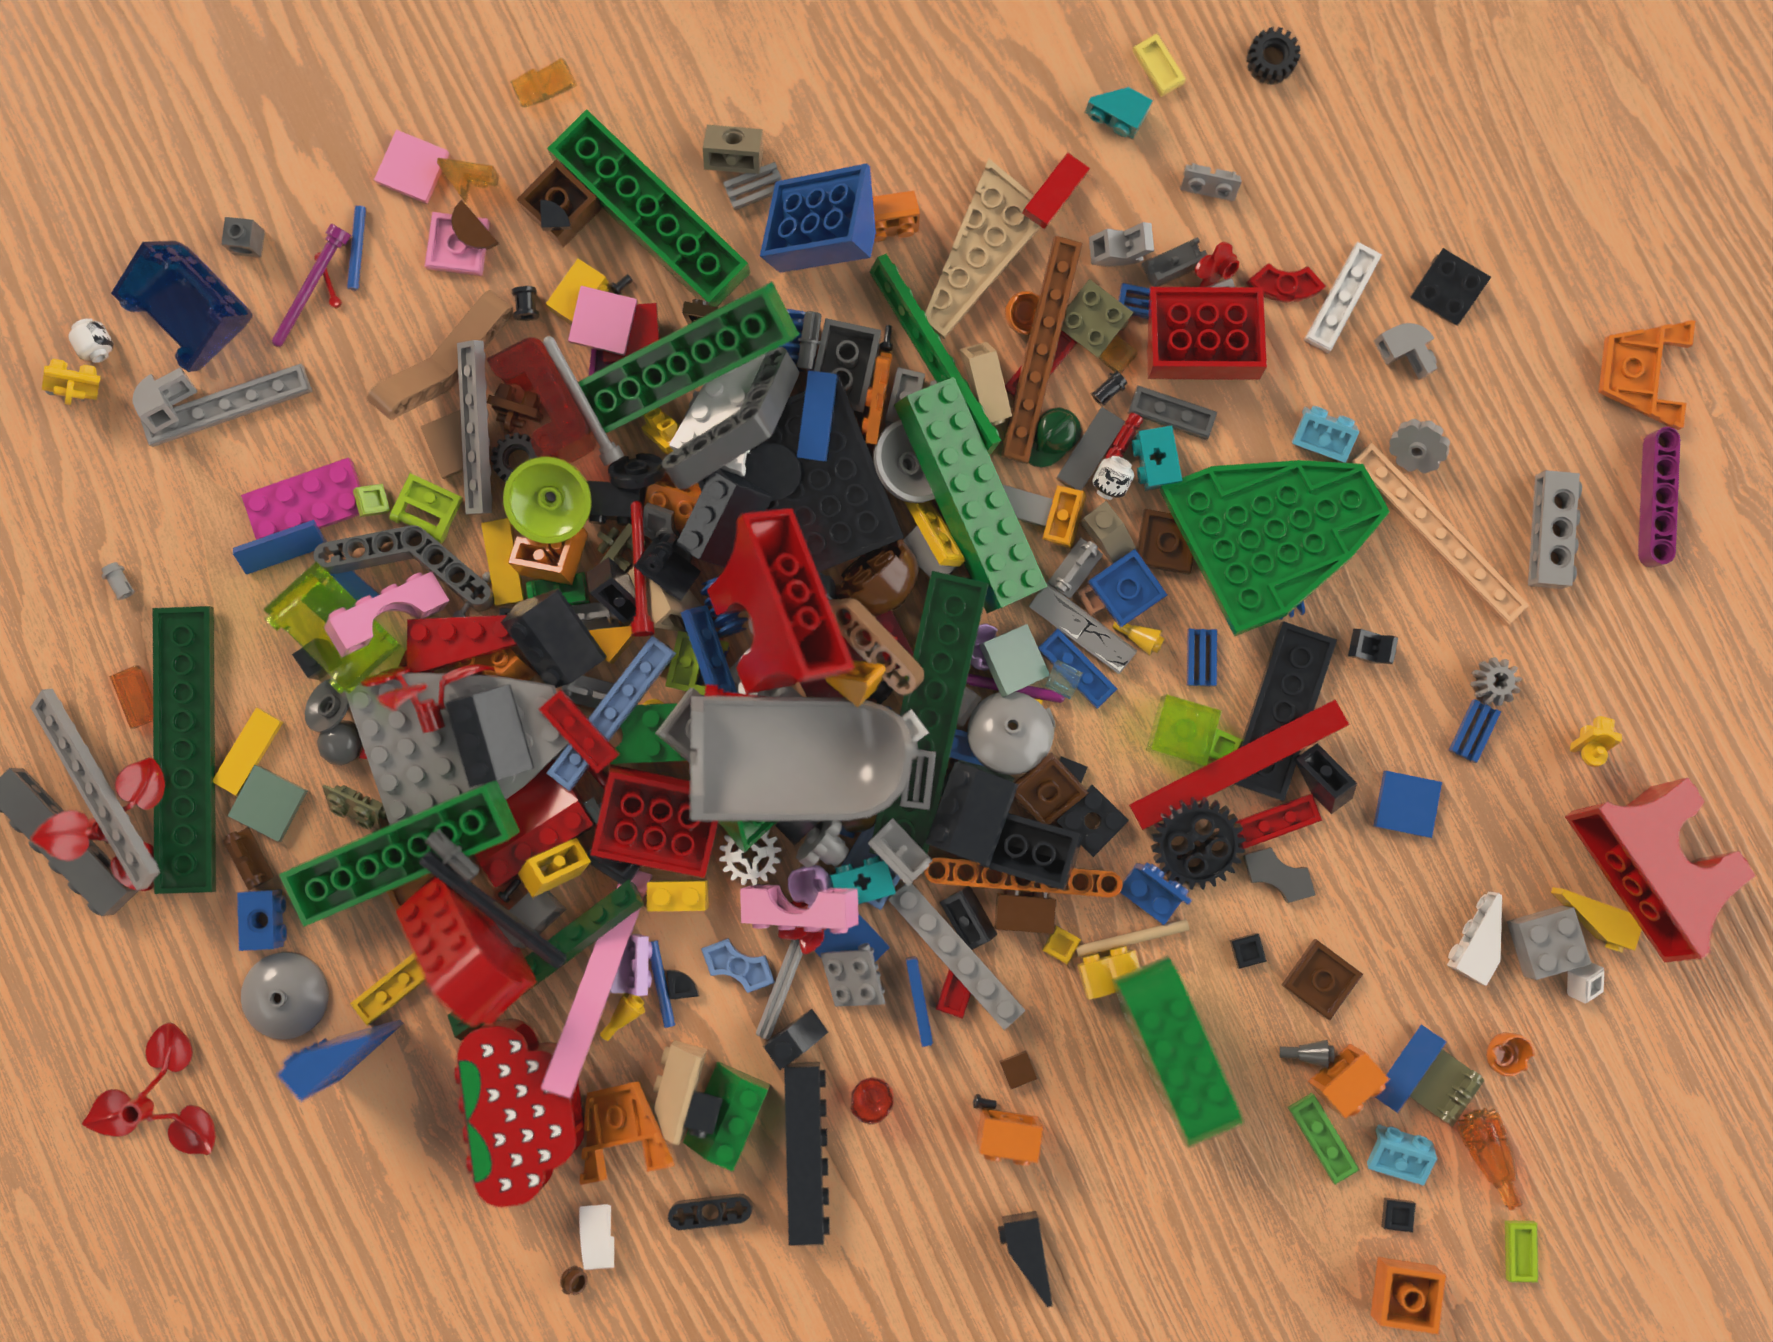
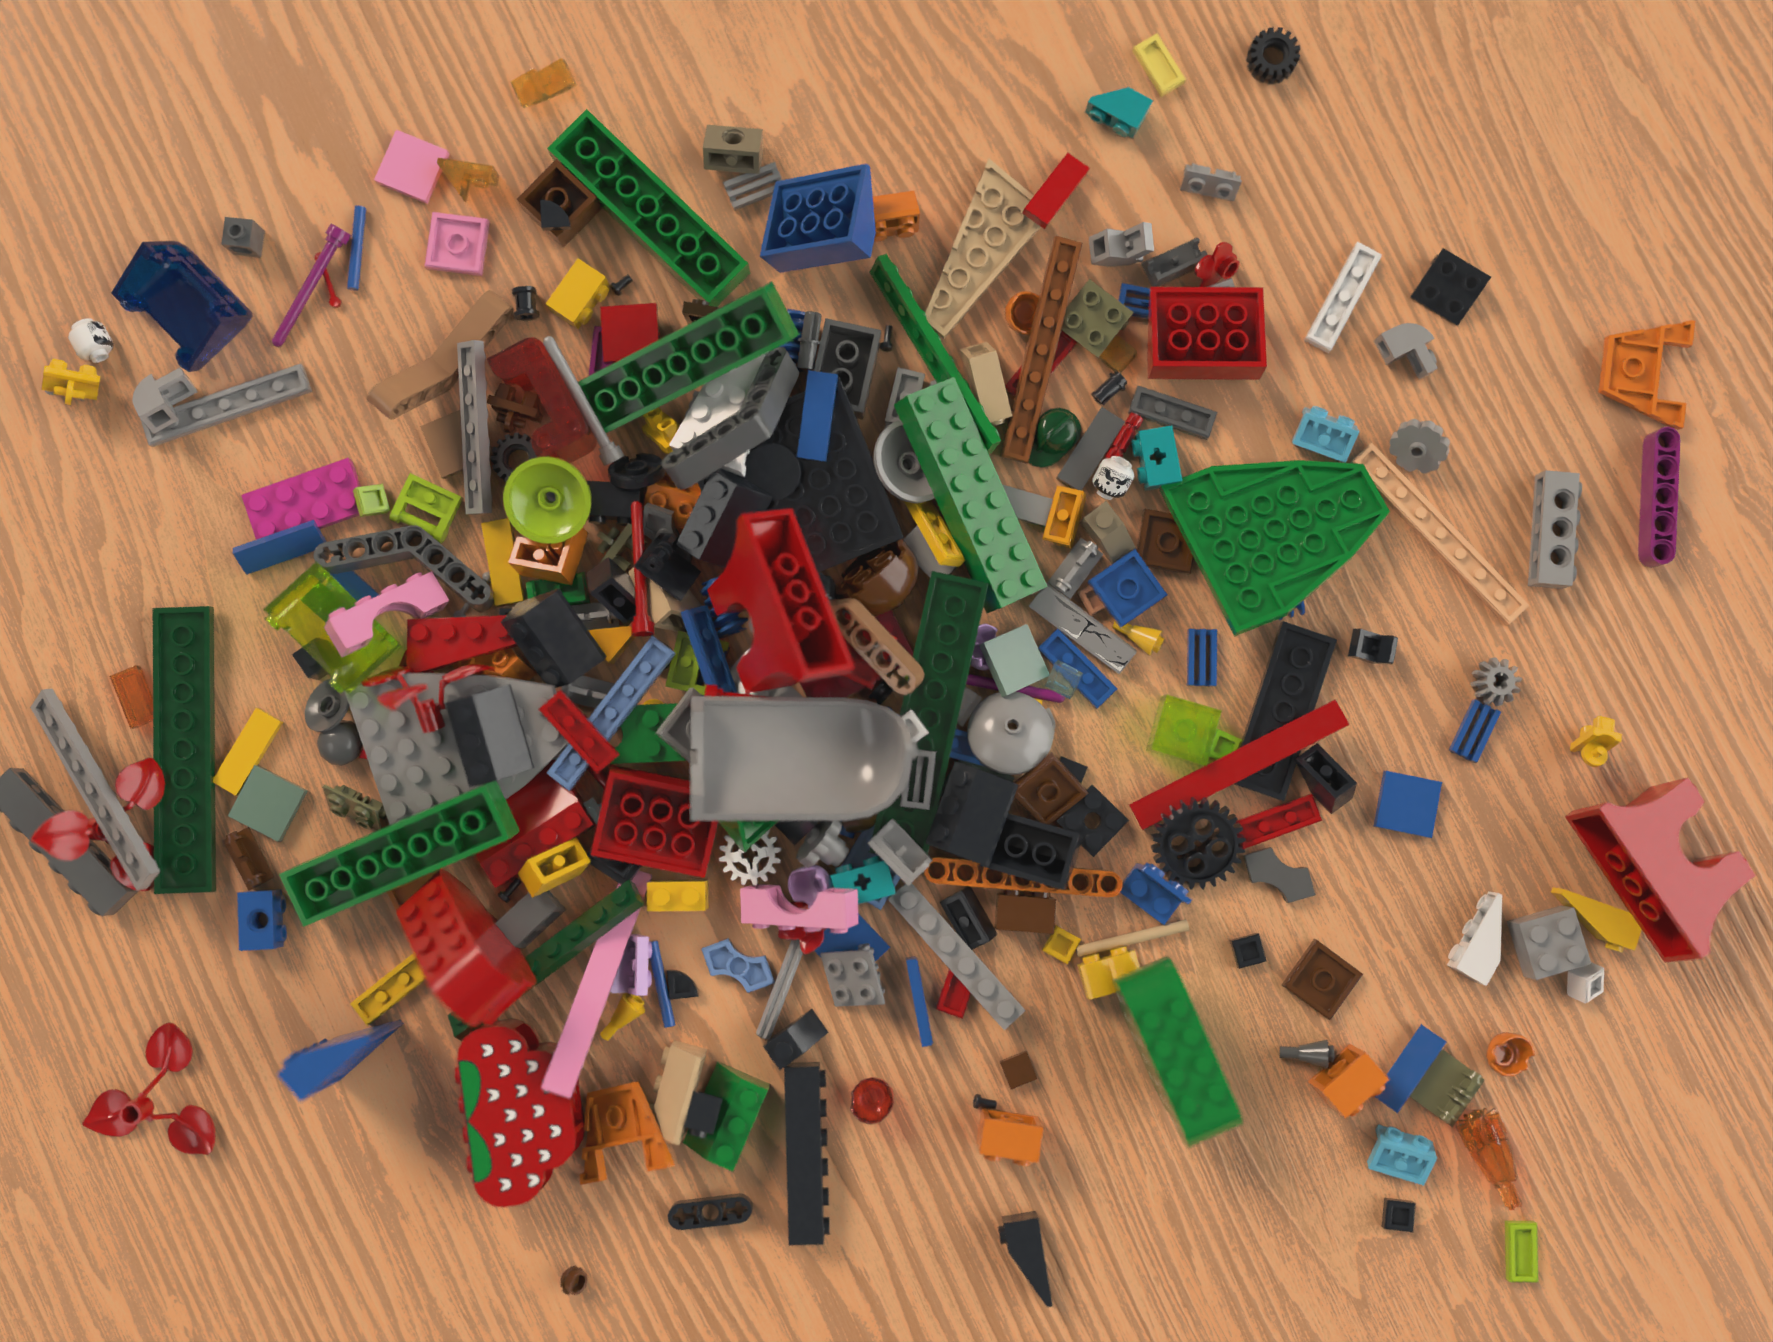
light grey pin [101,562,135,600] -> none
light grey dish [241,952,329,1039] -> none
black axle [420,851,567,969] -> none
dark grey axle [425,829,479,881] -> none
reddish brown tile [451,199,499,250] -> none
bright pink tile [568,286,637,356] -> none
white slope [579,1204,614,1270] -> none
light orange slope [825,661,886,707] -> none
orange wing [862,351,893,444] -> none
red tile [1246,263,1326,302] -> none
bright green tile [1287,1093,1359,1185] -> none
orange brick [1370,1257,1446,1335] -> none

